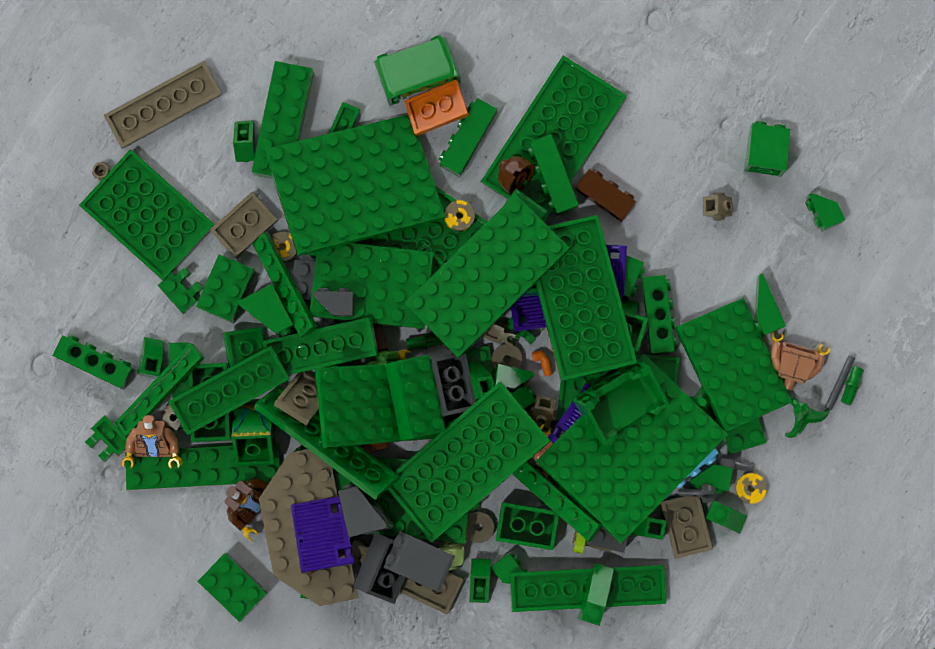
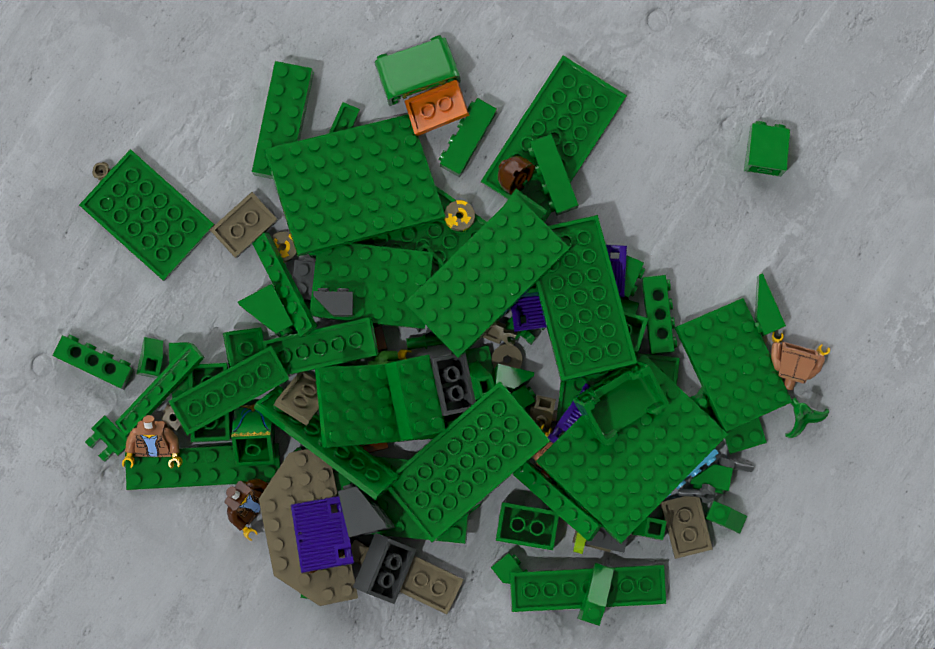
dark tan plate [104,61,222,149] -> none
green plate [157,268,204,314] -> none
green brick [196,254,256,324] -> none
green brick [197,553,268,622] -> none
green slope [233,120,256,162] -> none
dark grey slope [384,531,455,592] -> none
yellowish green head [439,542,464,570] -> none
dark tan piece [467,512,494,543] -> none
green slope [469,558,491,603] -> none
orange arm [532,350,553,376] -> none
reddish brown brick [575,169,636,222] -> none
dark tan brick [703,193,733,221] -> none
yellow piece [735,473,767,504] -> none
green slope [805,193,845,232] -> none
dark grey bar [825,355,855,410] -> none
green axle [841,366,864,405] -> none

